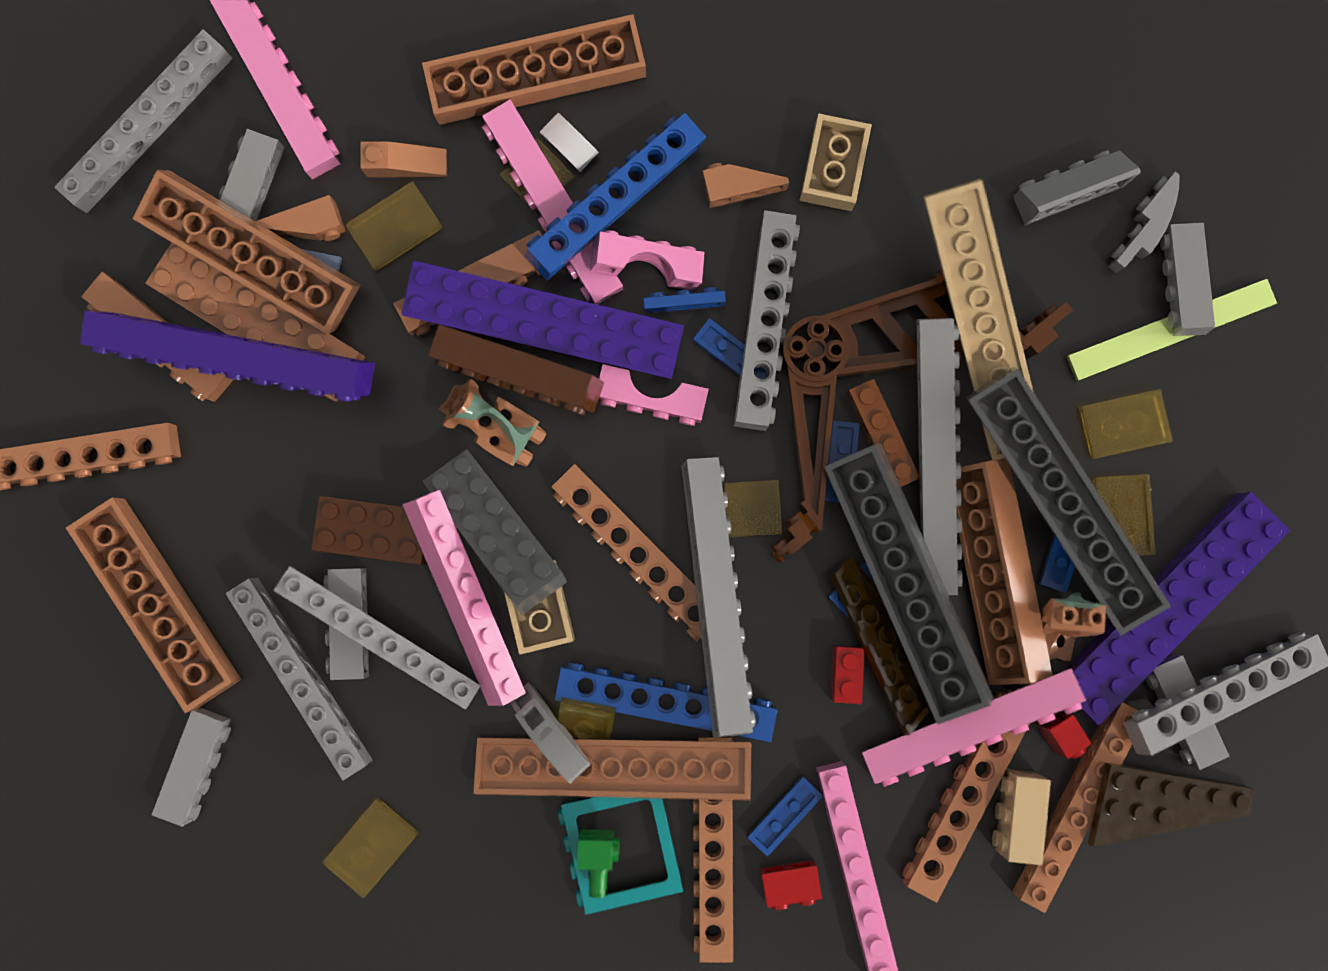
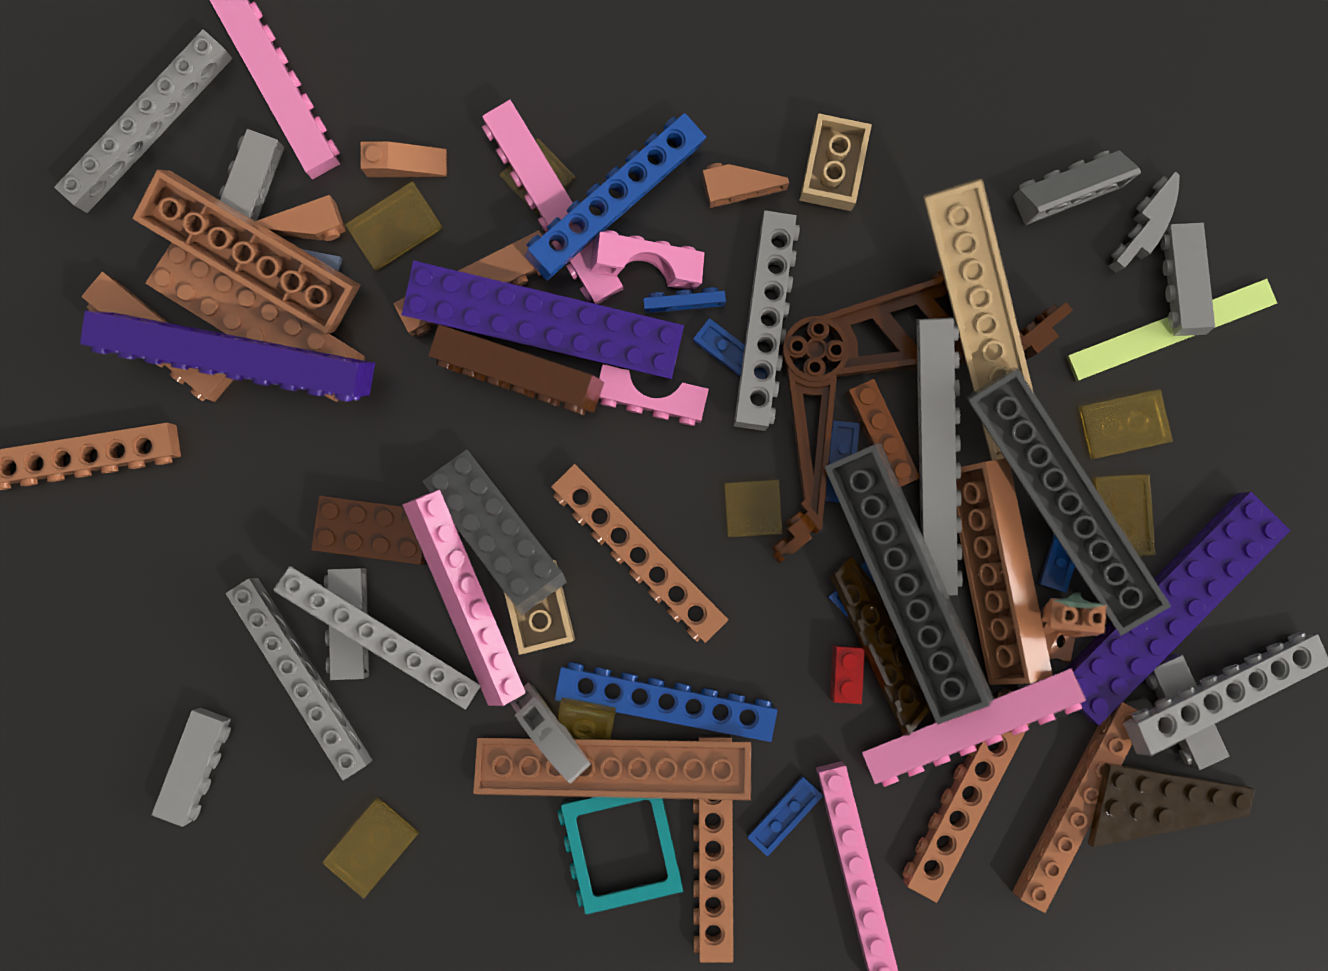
nougat brick [66,497,242,713] -> none
nougat brick [422,14,646,125] -> none
nougat hips [439,378,546,467] -> none
white slope [540,113,599,172] -> none
green brick [577,829,619,898] -> none
light grey brick [681,457,755,738] -> none
red brick [760,860,822,910] -> none
tan brick [992,769,1051,865] -> none
red brick [1035,711,1092,759] -> none

